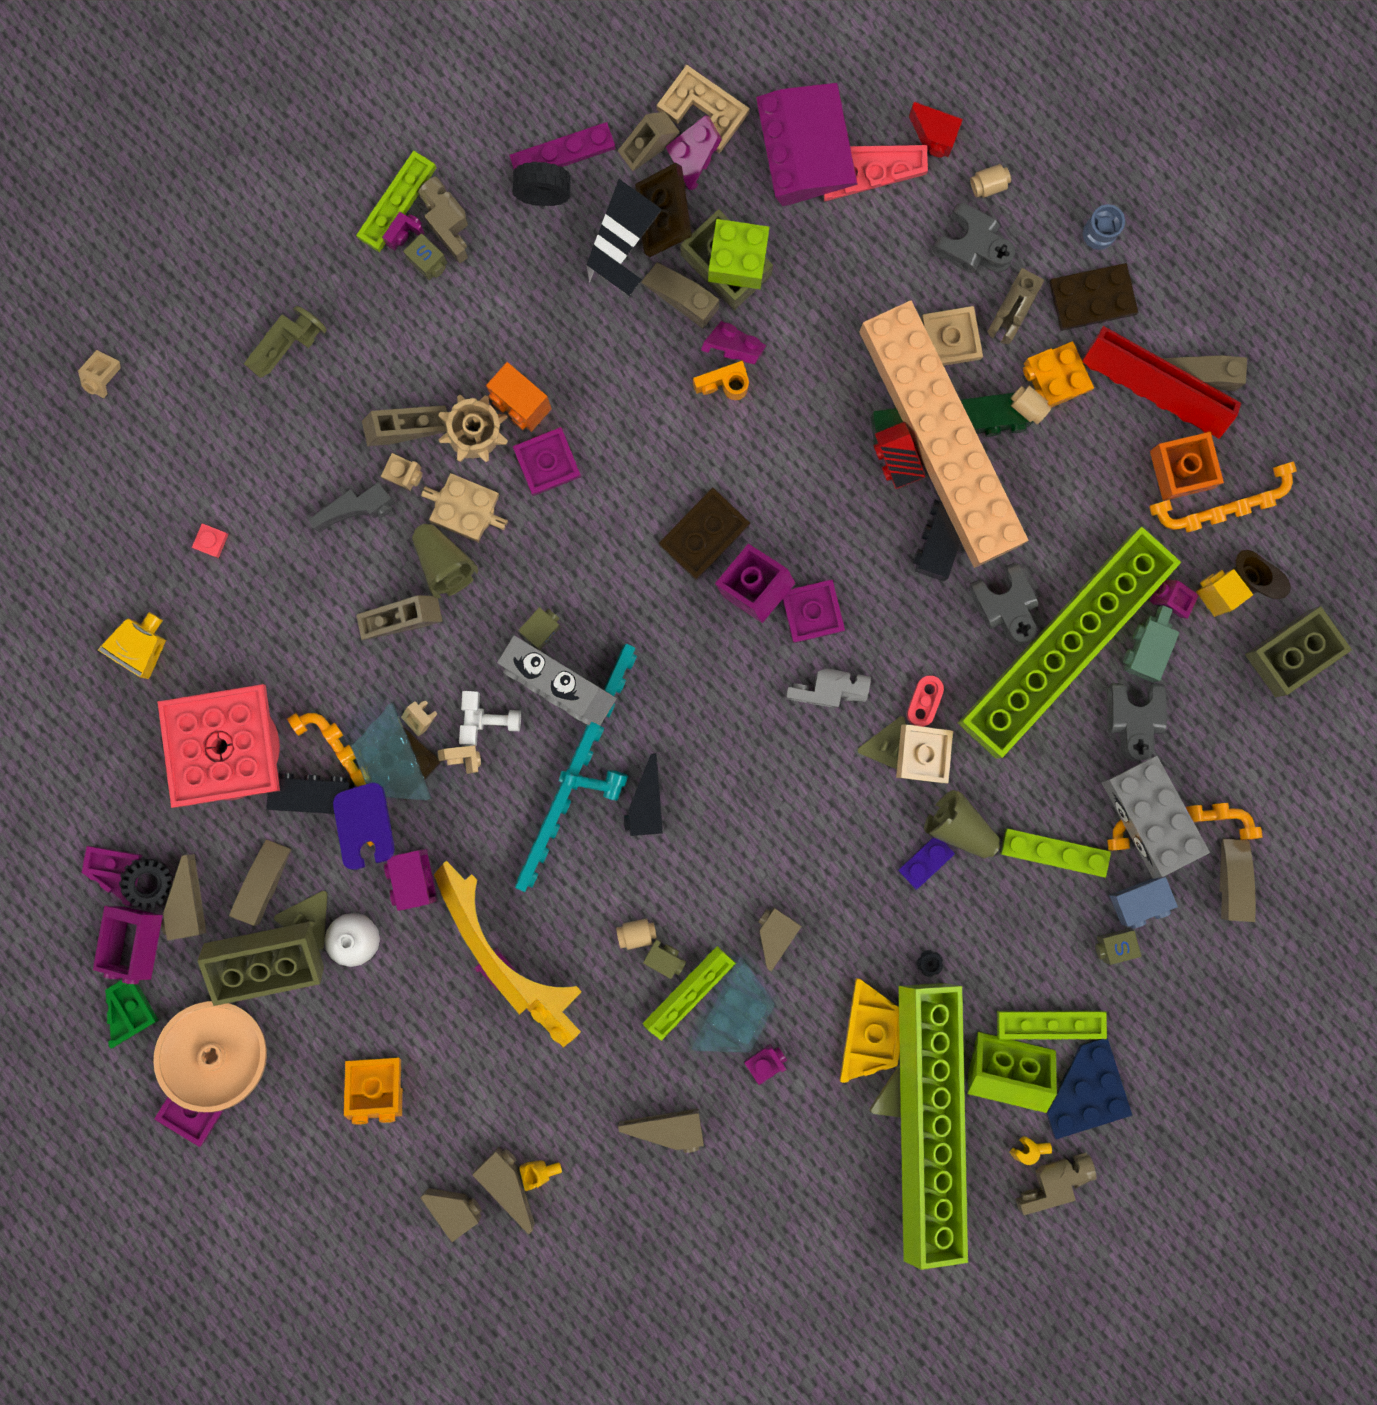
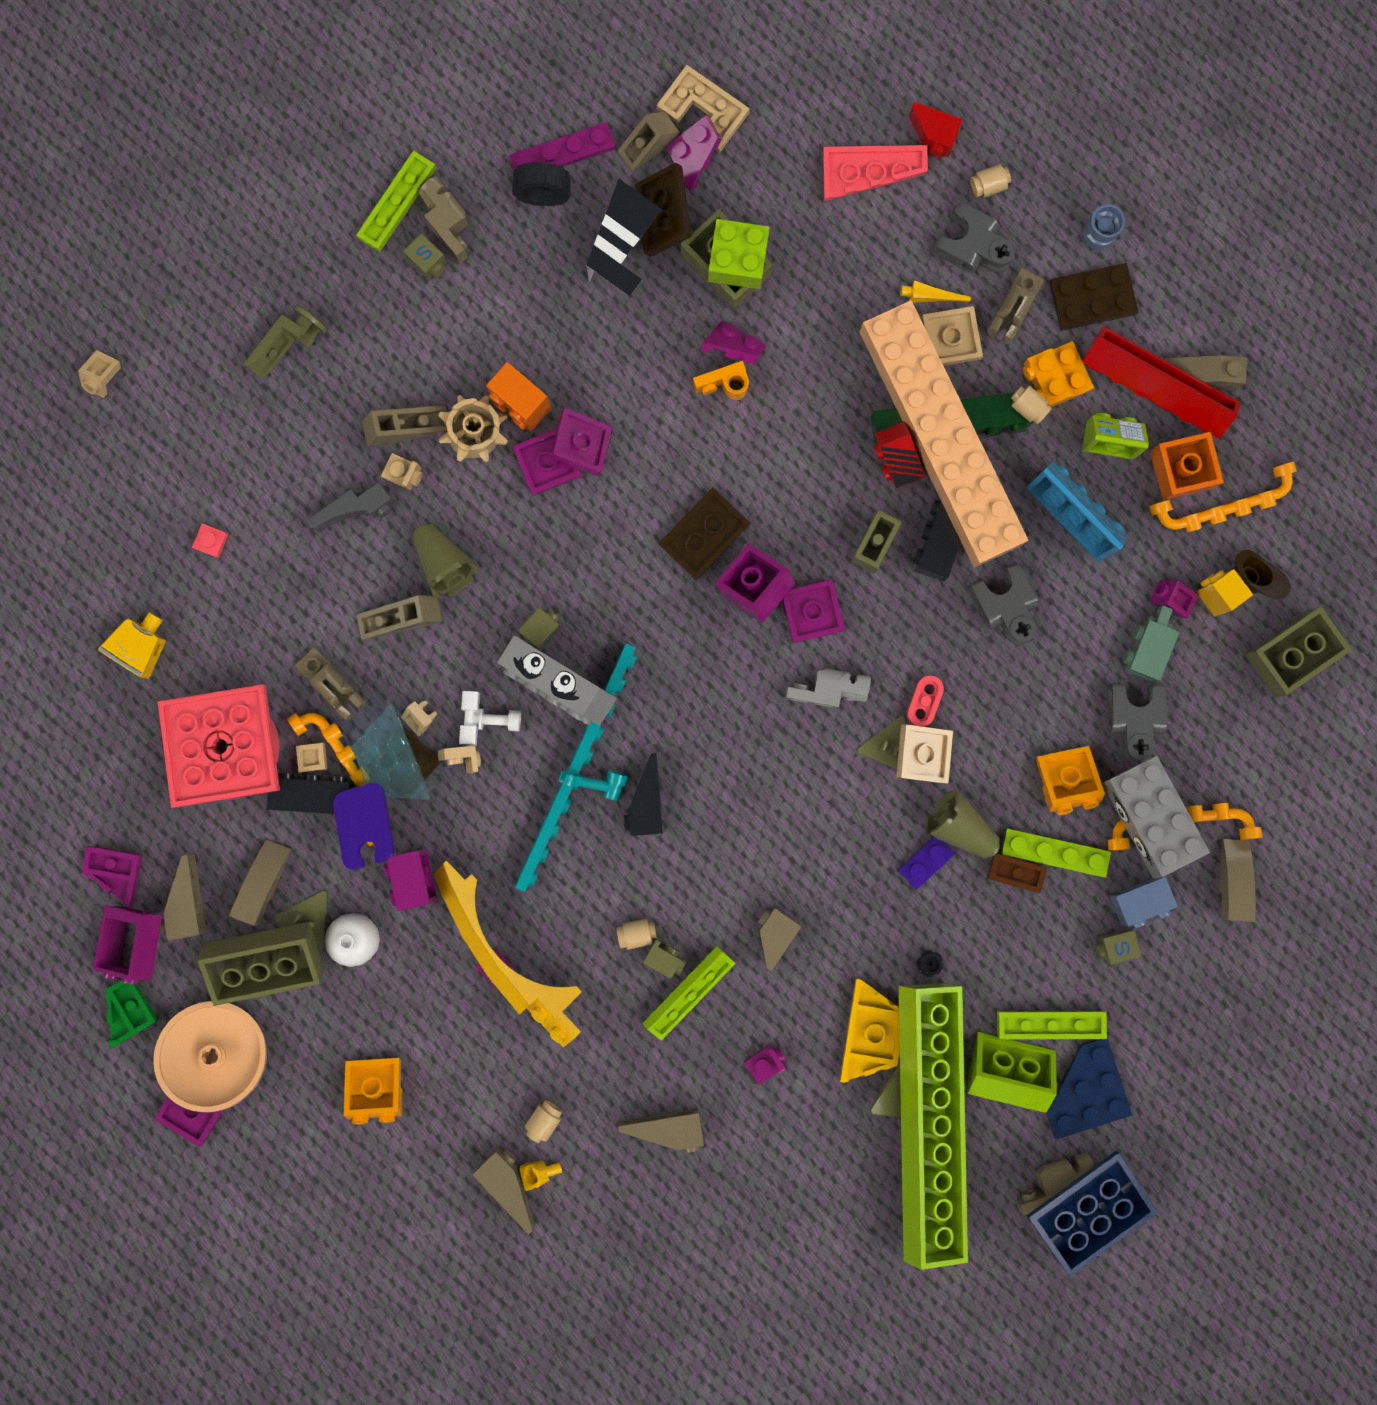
black tyre [119,857,173,909] -> none
magenta bracket [382,212,425,251] -> none
dark tan slope [420,1188,482,1242] -> none
tan plate [421,473,508,543] -> none
dark tan slope [641,262,719,329] -> none
clear light blue wing [691,956,775,1052] -> none
magenta slope [756,83,858,206] -> none
lime brick [957,526,1181,759] -> none
yellow piece [1009,1136,1052,1165] -> none
none -> dark tan plate [295,647,367,721]
none -> tan plate [296,743,328,773]
none -> tan brick [524,1100,563,1143]
none -> magenta plate [550,407,612,476]
none -> olive brick [851,510,902,573]
none -> yellow piece [900,280,971,302]
none -> reddish brown plate [987,854,1047,893]
none -> dark azure slope [1026,461,1127,562]
none -> dark blue slope [1027,1150,1158,1277]
none -> light orange plate [1036,746,1105,815]
none -> lime slope [1082,413,1149,460]

